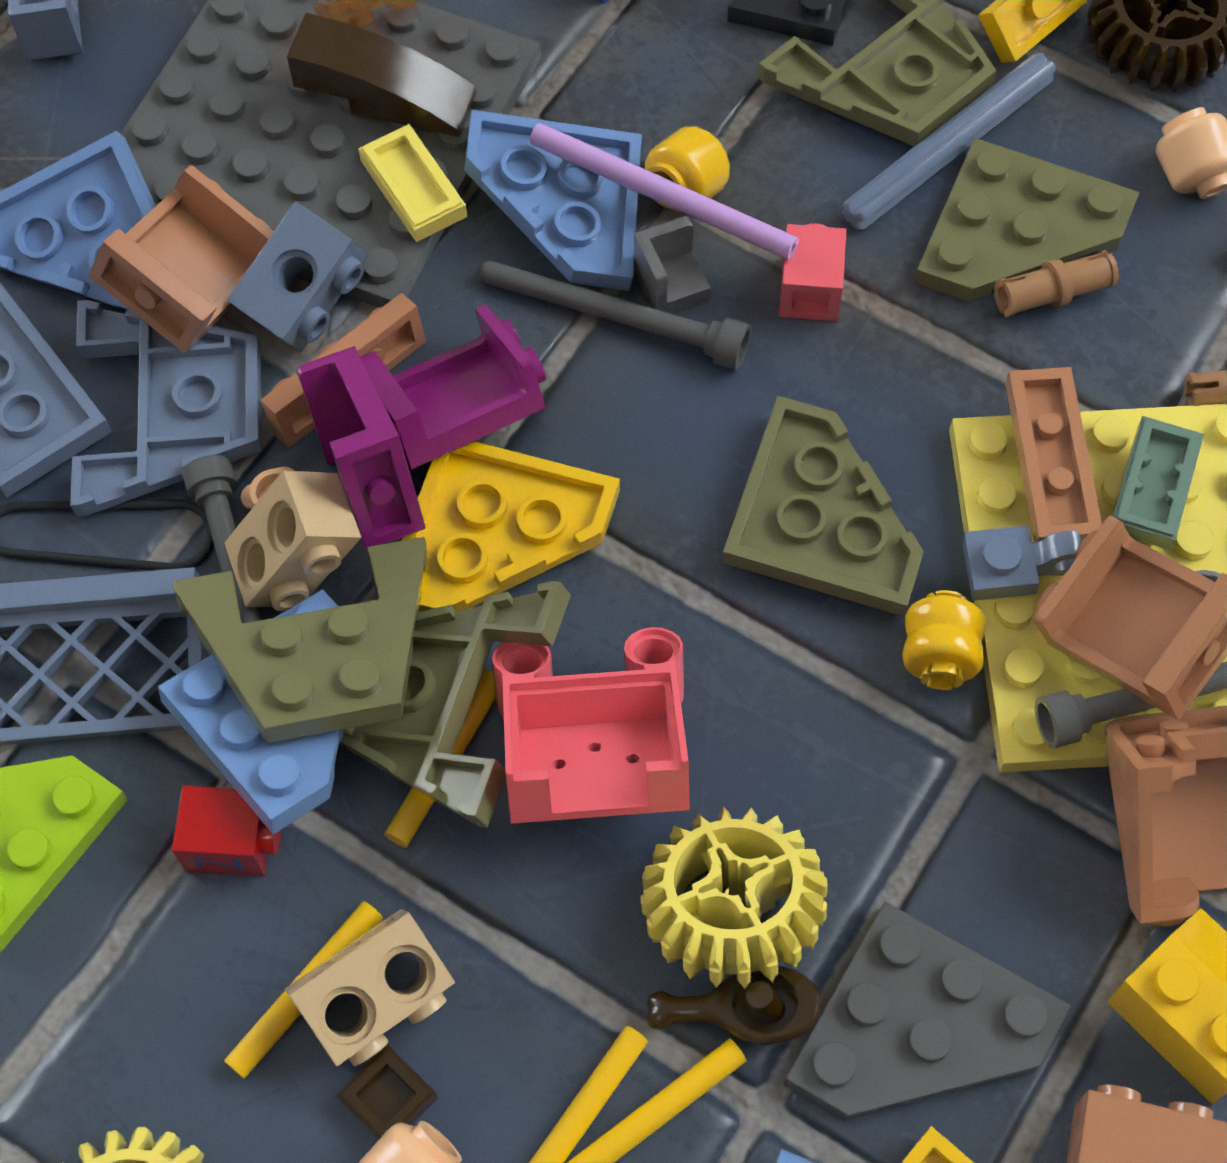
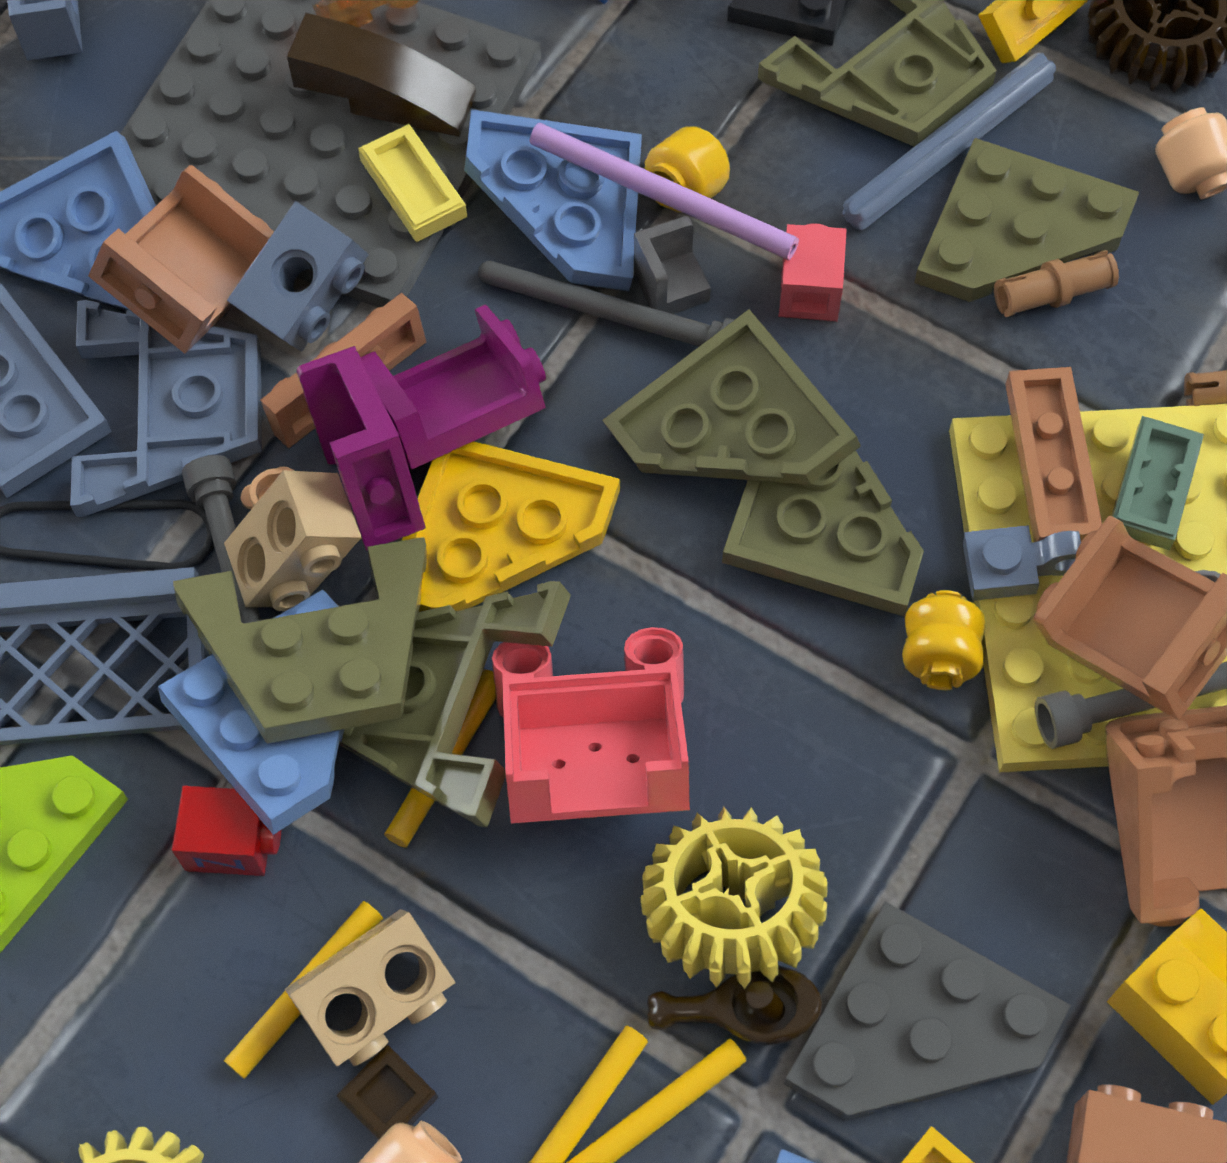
none -> olive plate [602,309,861,484]

